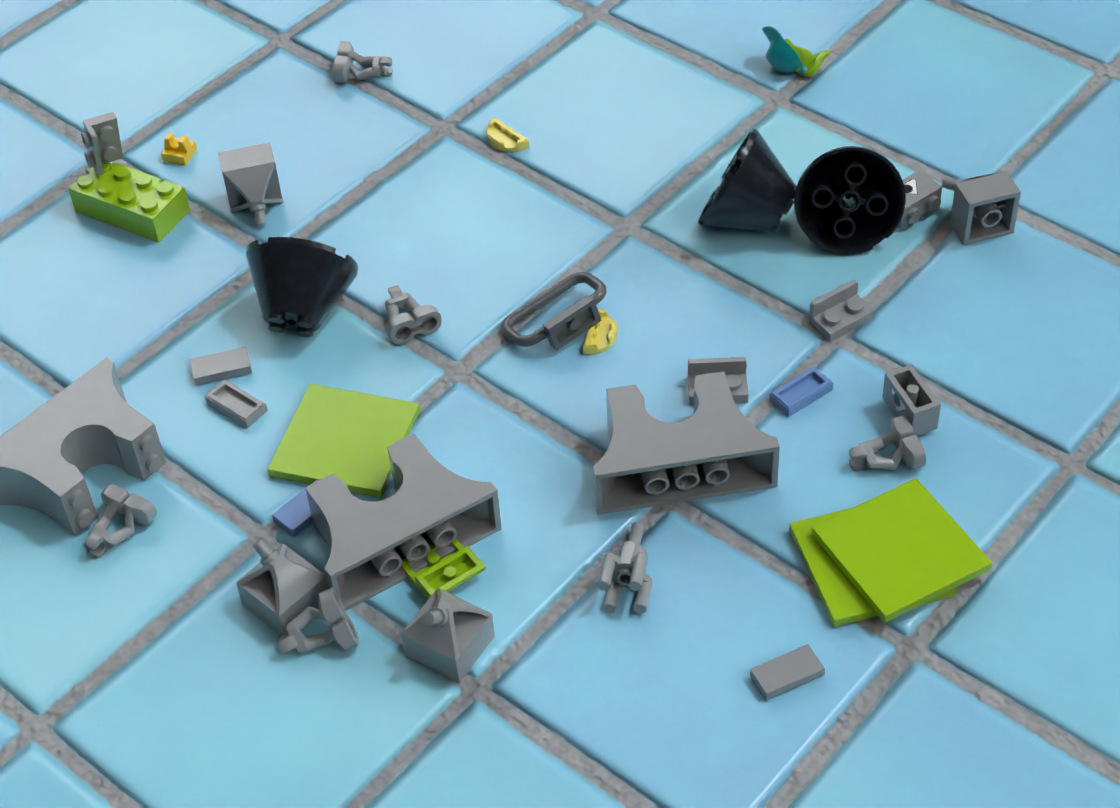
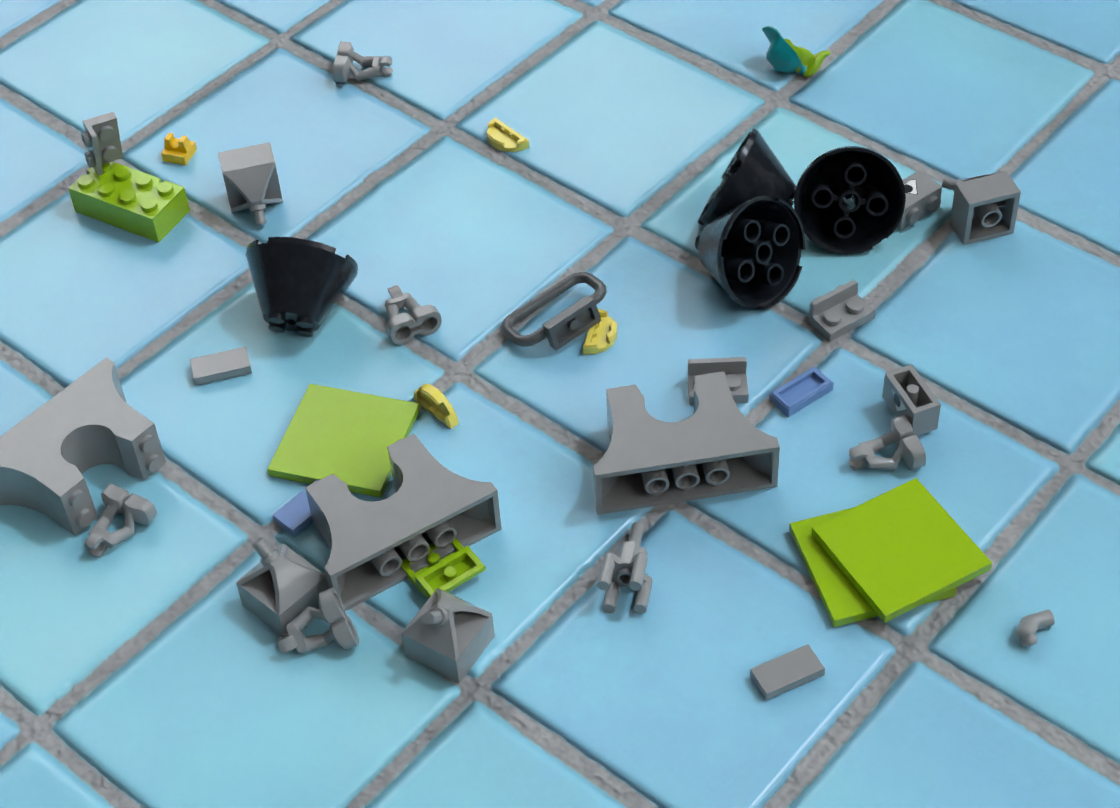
light grey tile [204,379,268,428] -> none
none -> light yellow tile [413,384,459,429]
none -> black cone [695,196,805,309]
none -> light grey arm [1015,610,1055,647]

